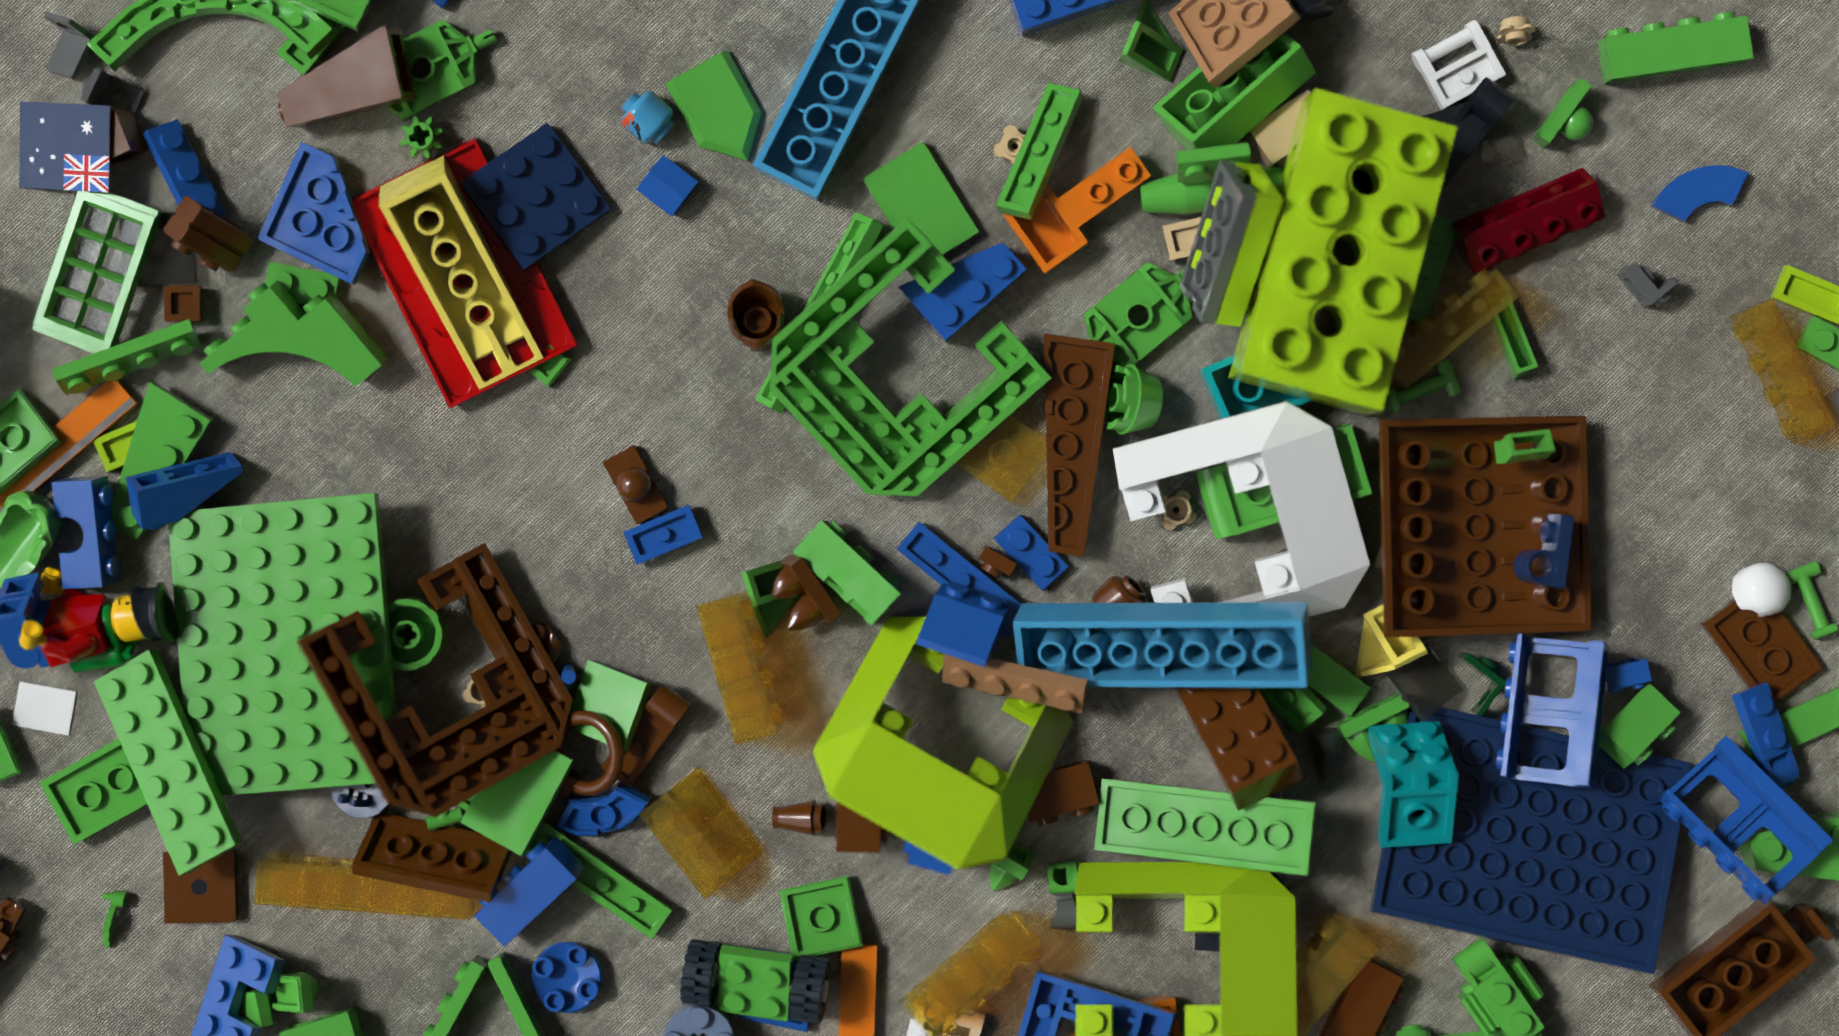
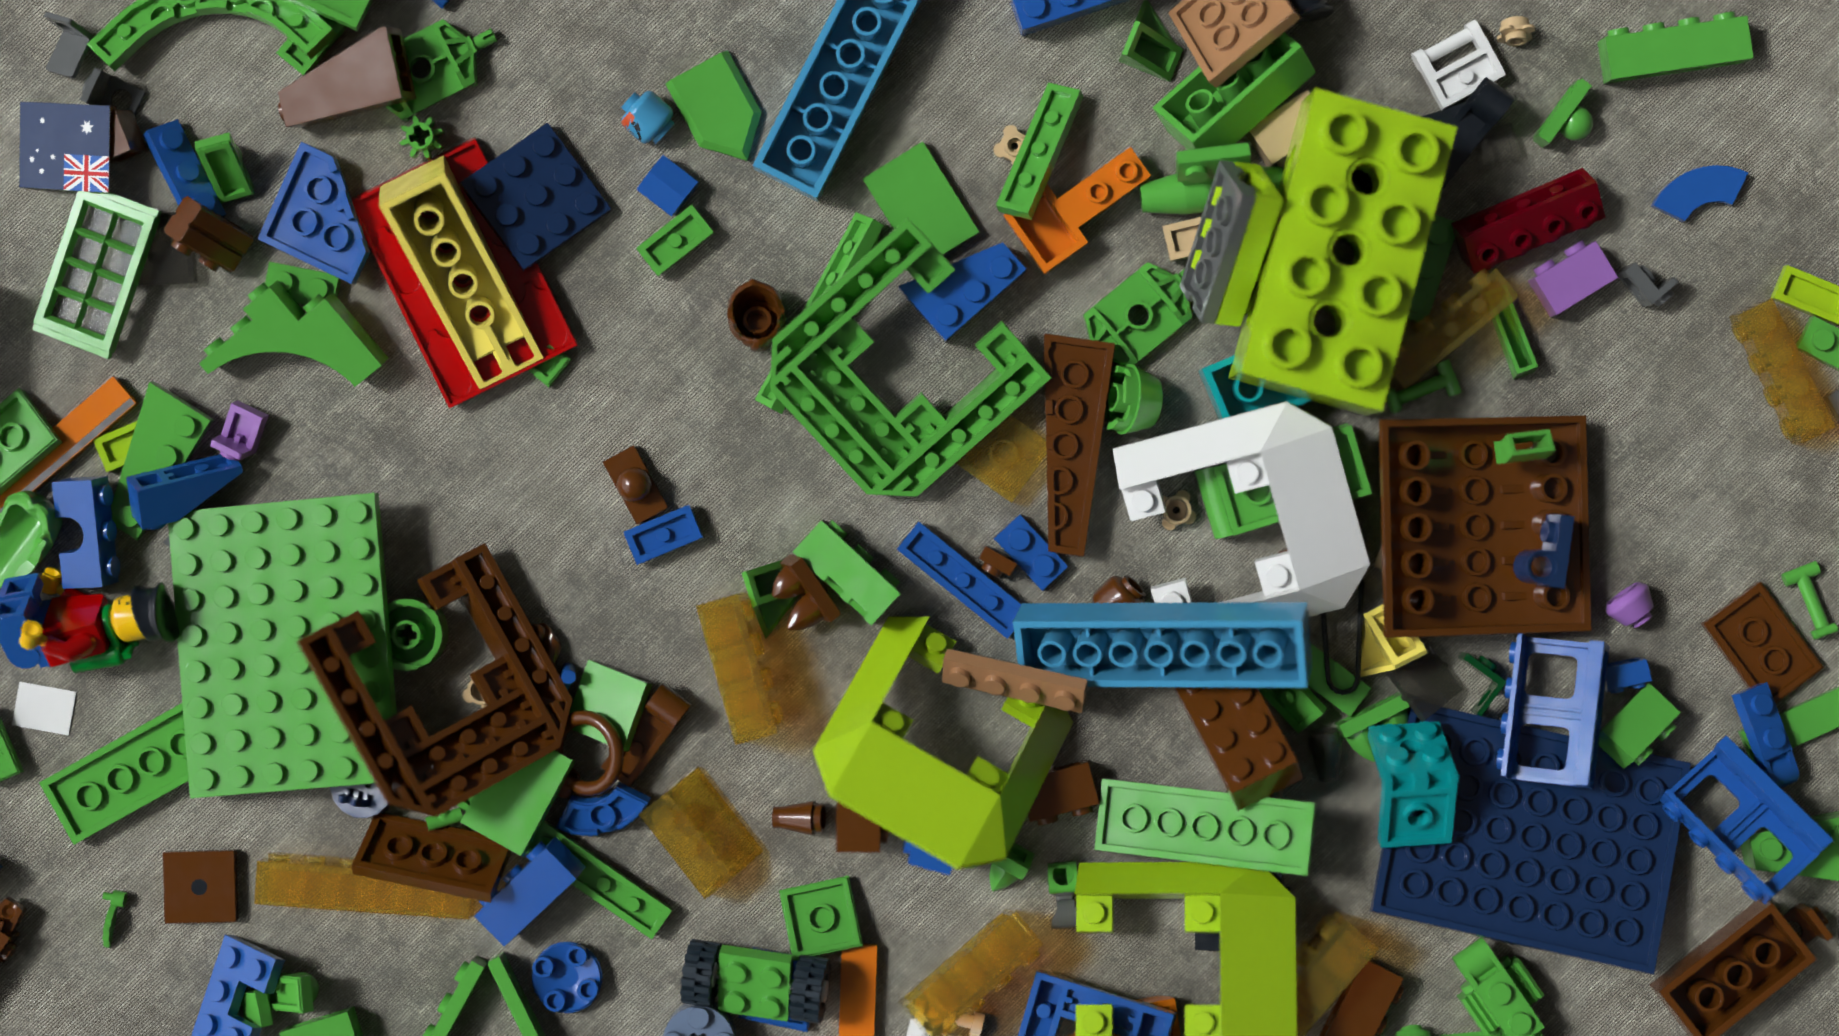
bright green plate [52,319,202,395] -> none
bright green plate [94,649,243,876] -> none
reddish brown plate [164,285,203,322] -> none
blue slope [916,583,1011,667] -> none
white hair [1732,563,1791,617] -> none
none -> bright green tile [195,132,255,203]
none -> medium lavender bracket [210,400,269,461]
none -> bright green plate [636,204,715,277]
none -> black piece [1321,577,1364,695]
none -> medium lavender brick [1528,240,1618,317]
none -> medium lavender cone [1606,582,1654,628]

